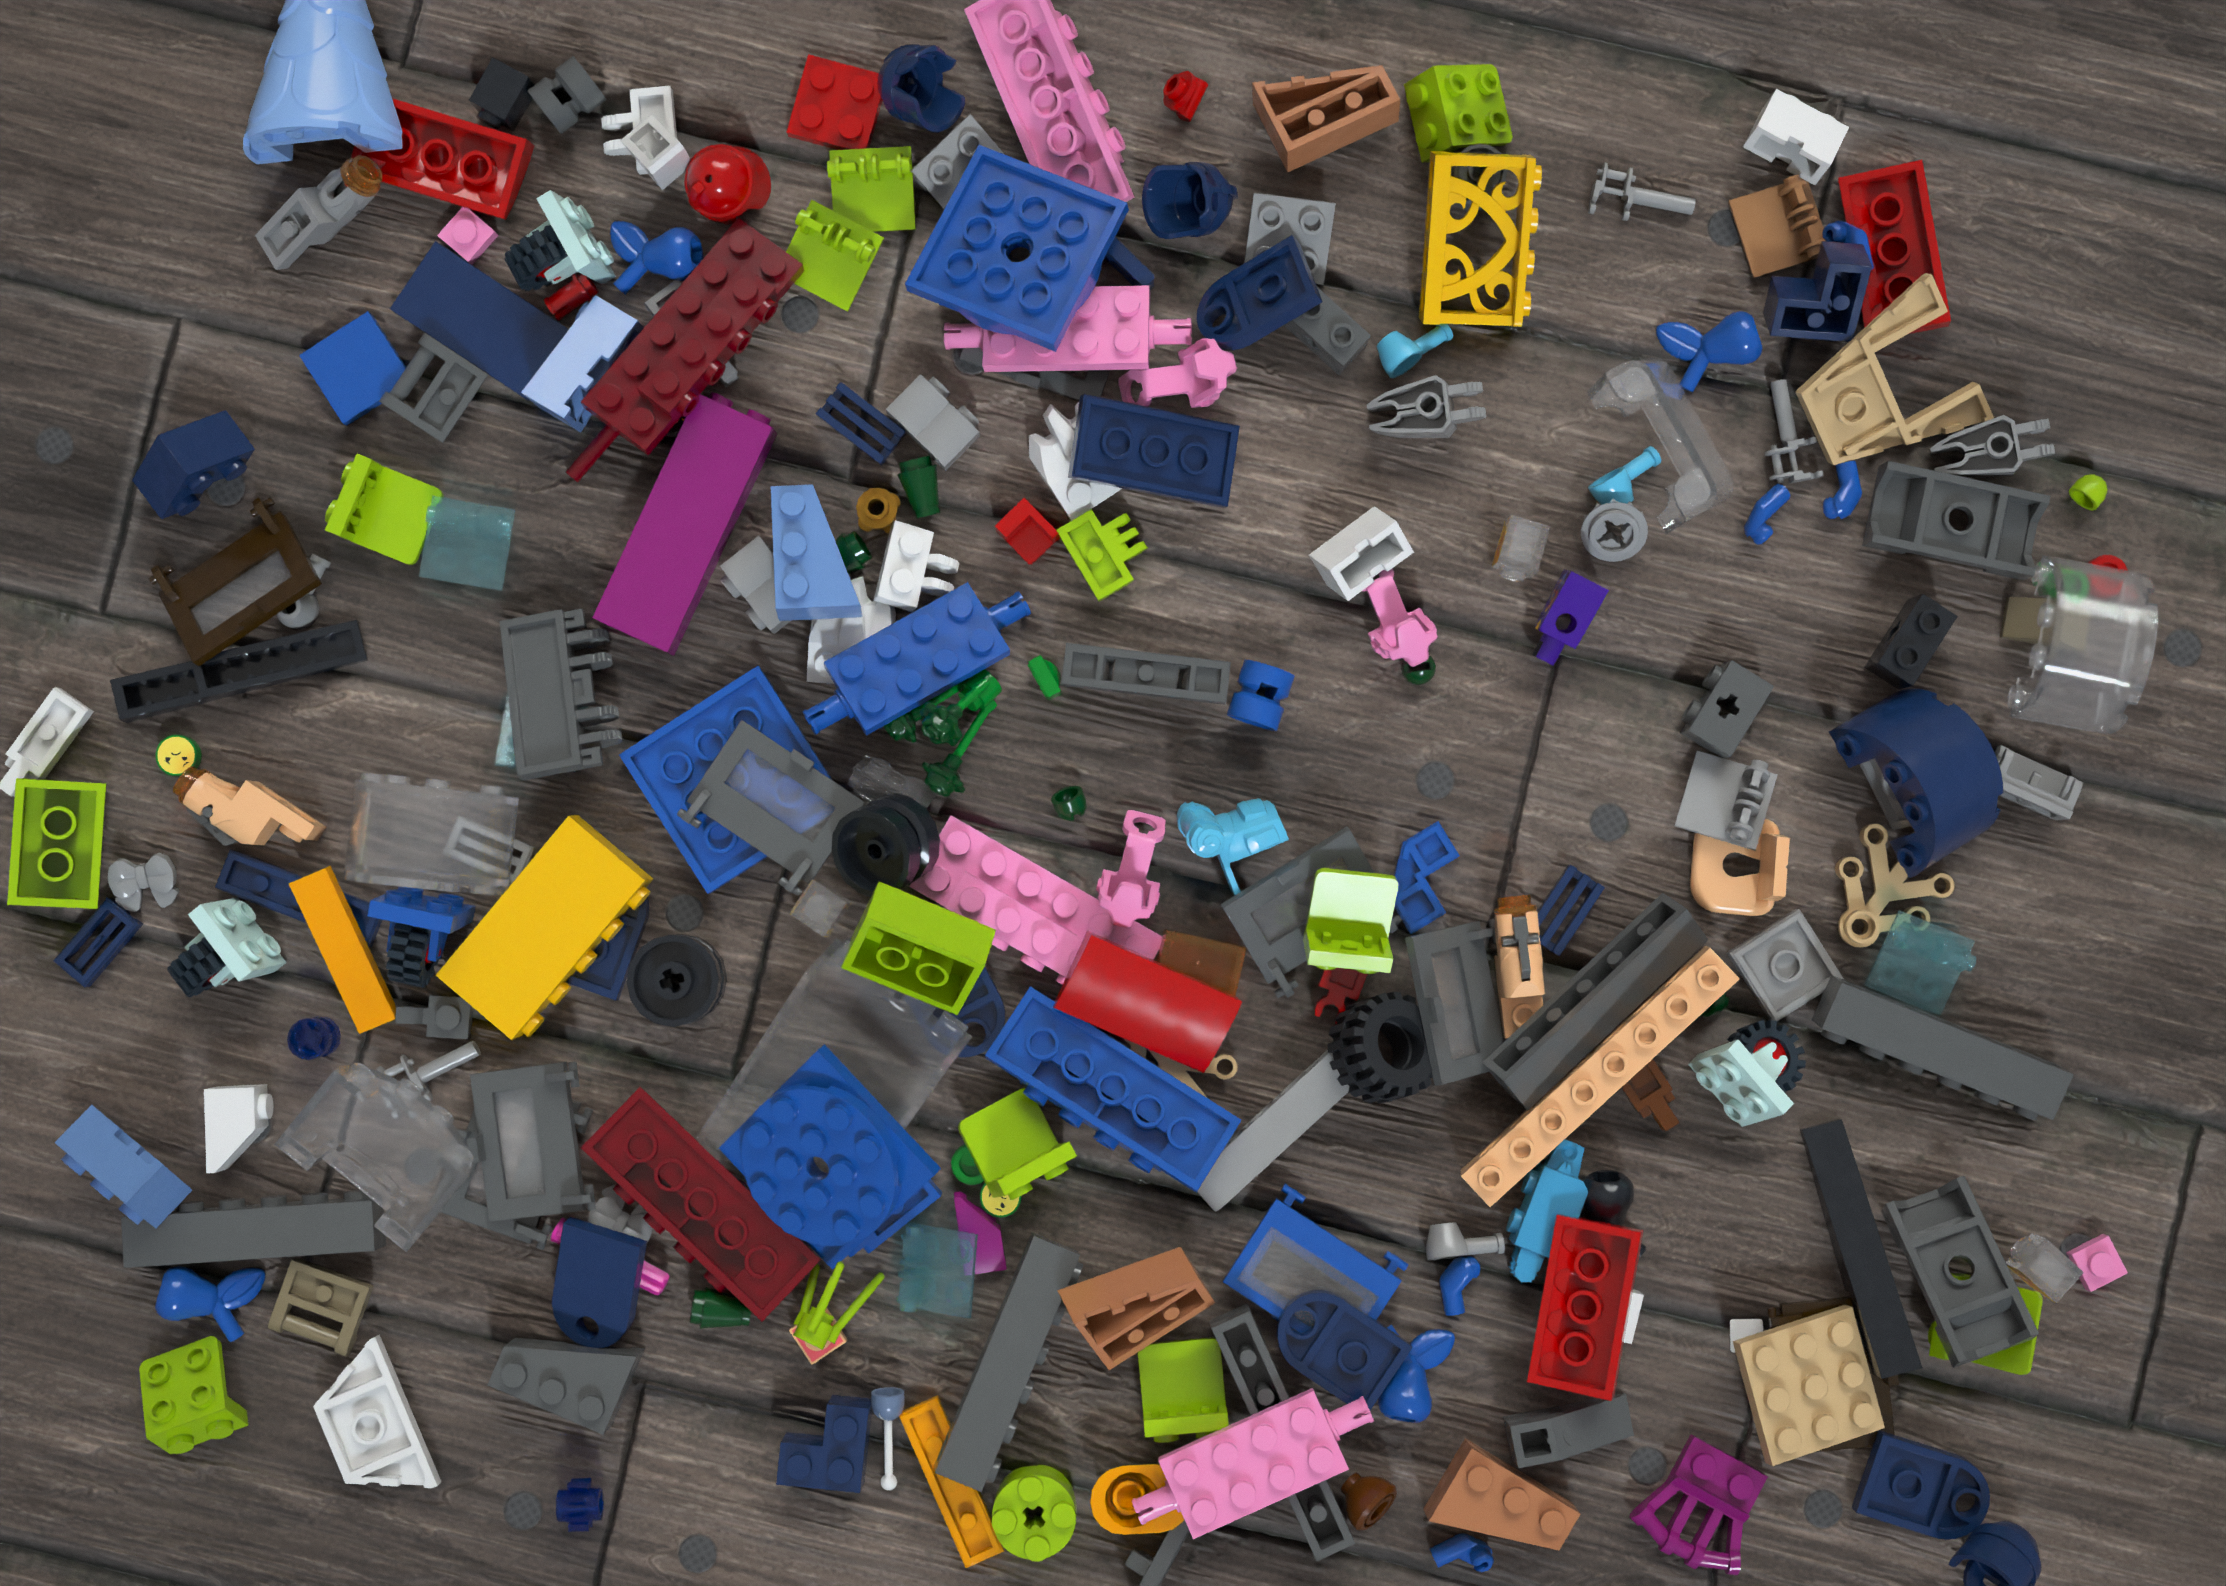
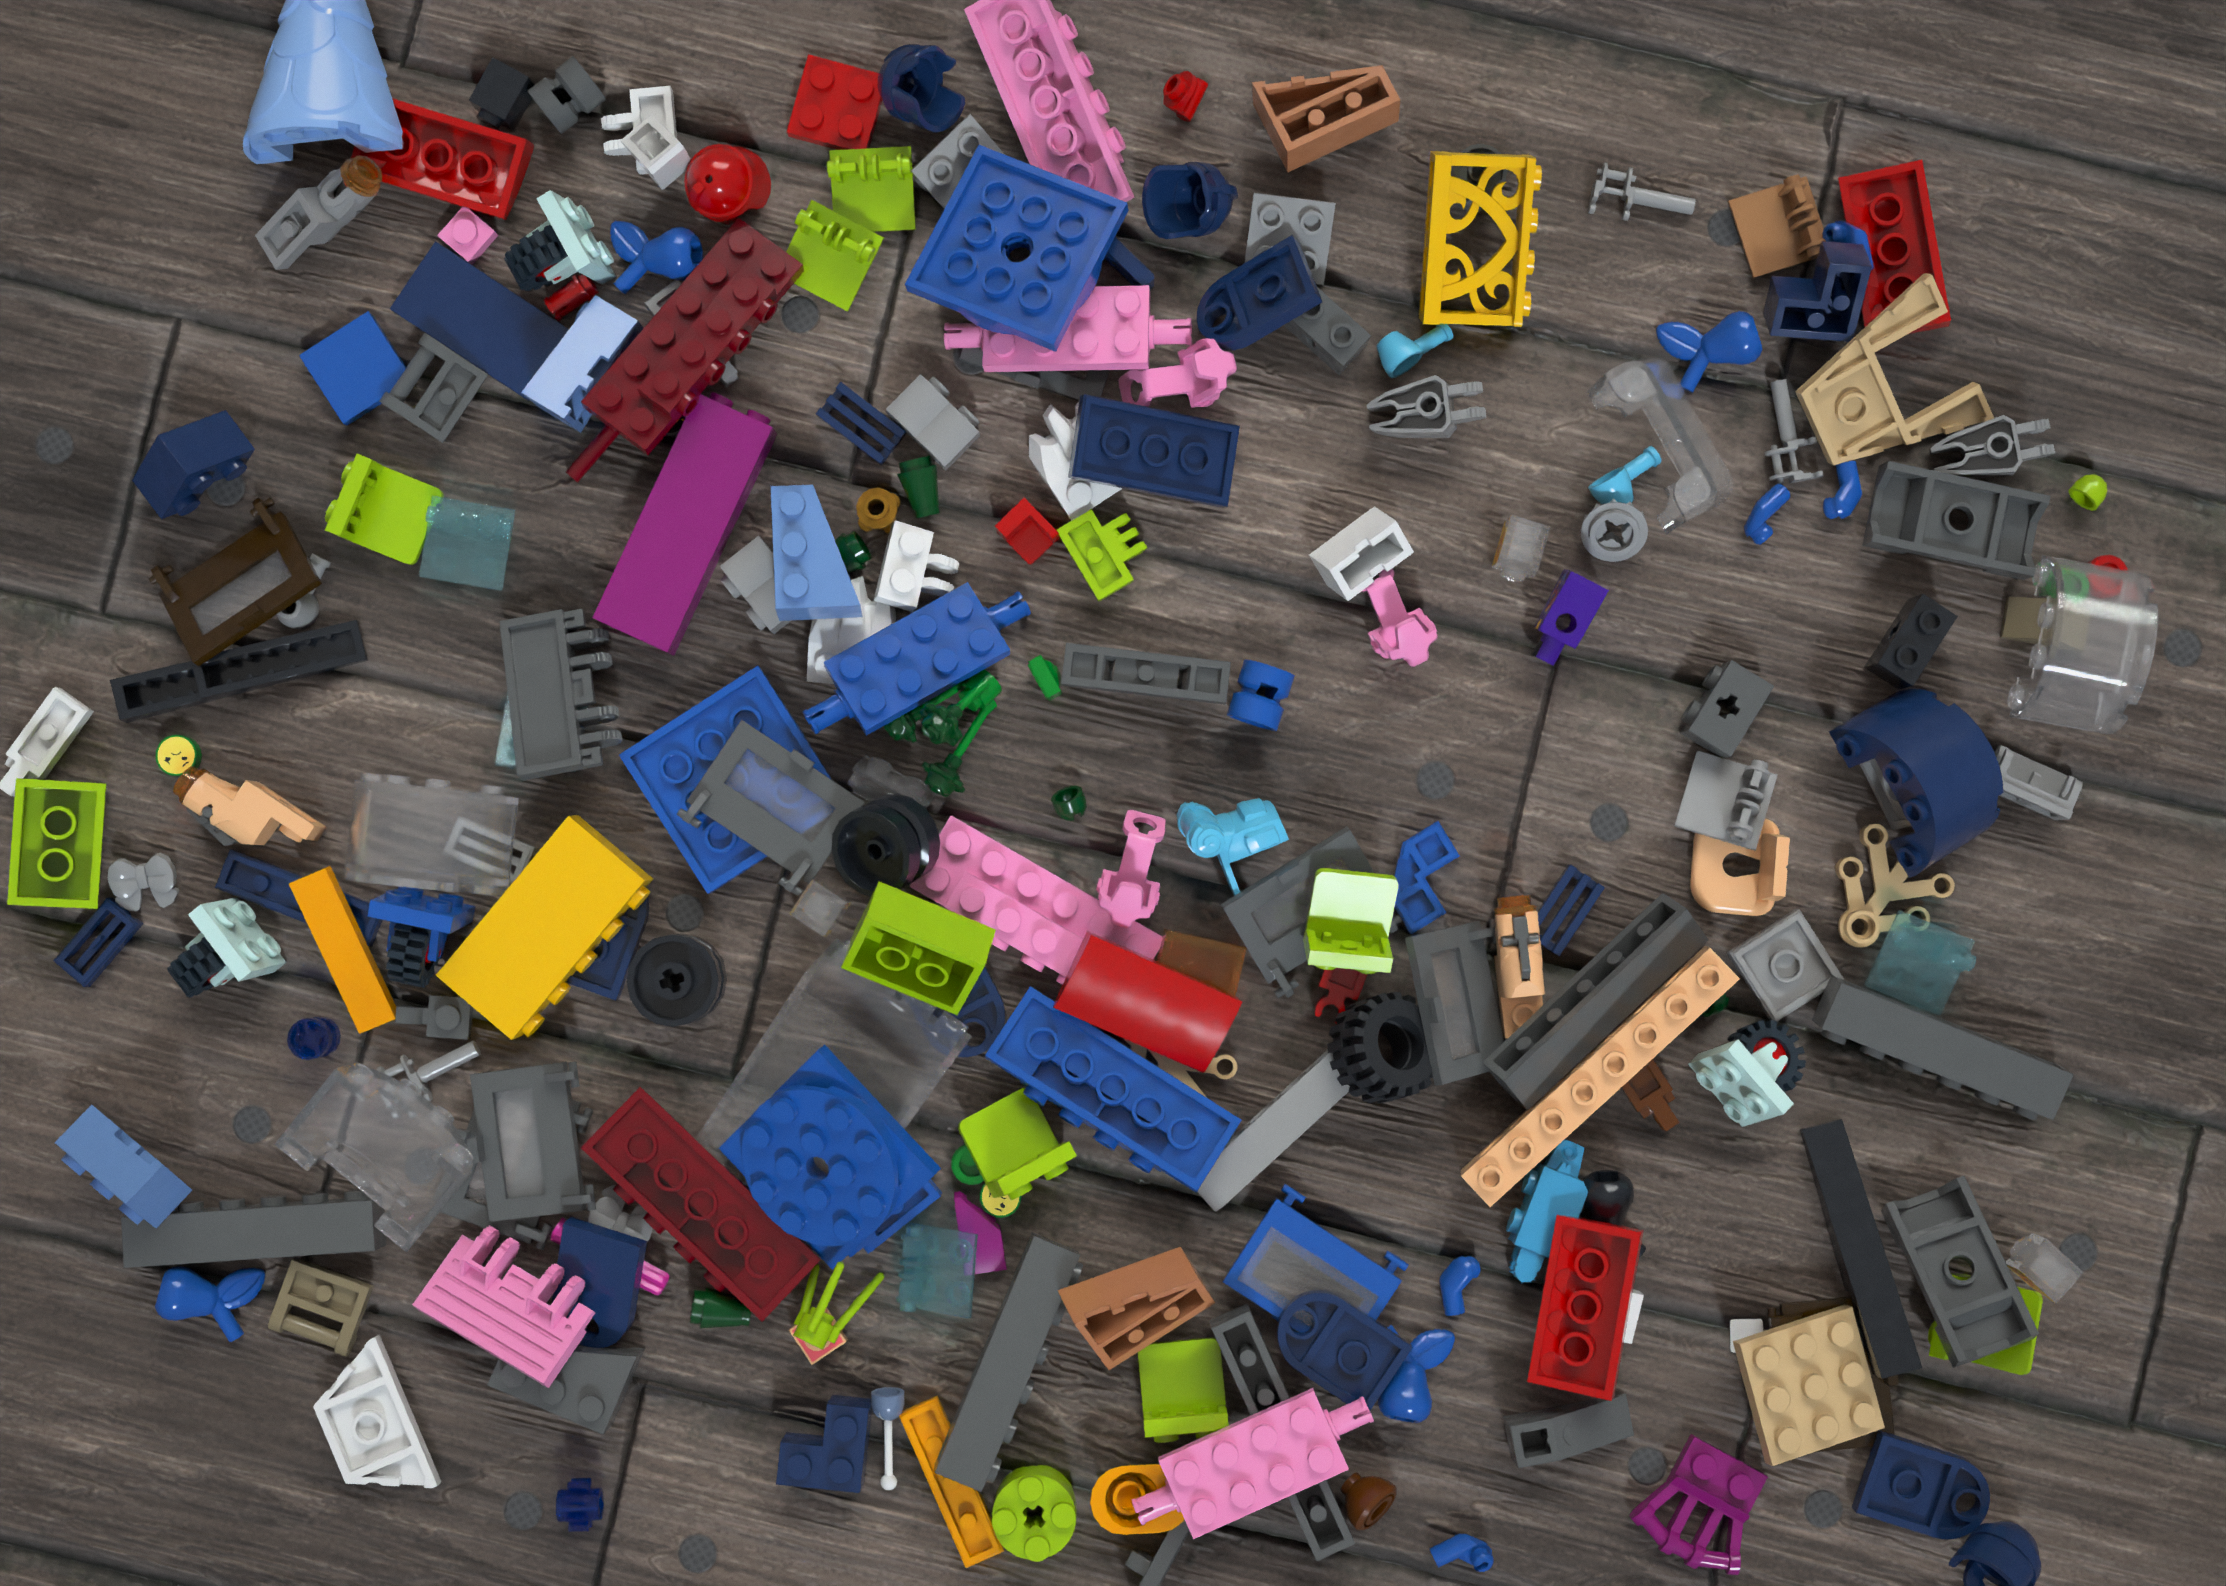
lime bracket [139,1336,248,1454] -> none
white slope [204,1084,274,1173] -> none
dark green hinge [1402,655,1436,685] -> none
lime bracket [1404,64,1513,163] -> none
nougat wedge [1423,1438,1581,1550] -> none
light grey bar [1426,1222,1505,1260] -> none
white brick [1743,89,1849,185] -> none
bright pink plate [2066,1234,2128,1292] -> none
none -> bright pink hinge [412,1225,595,1388]

